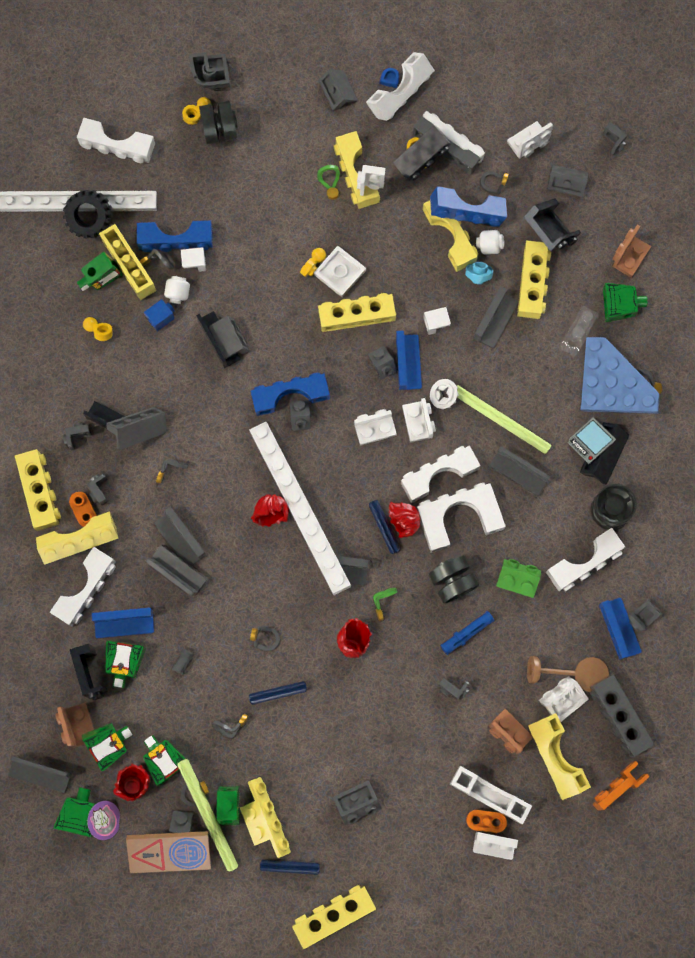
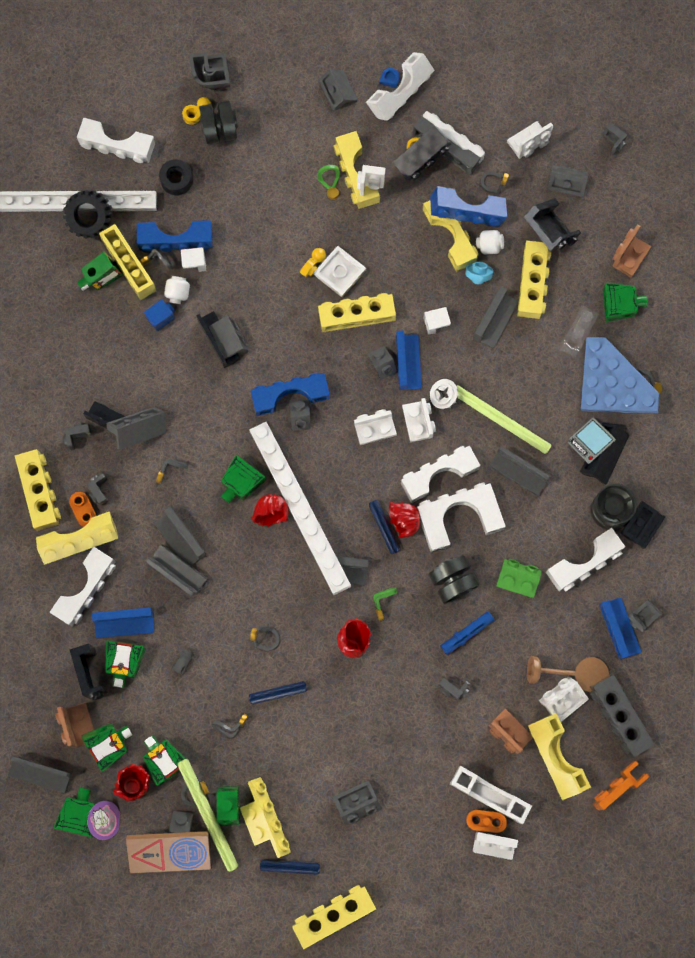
yellow plate [83,317,113,341] -> none
none -> black tyre [159,159,193,196]
none -> green torso [220,455,266,504]
none -> black plate [621,501,665,549]

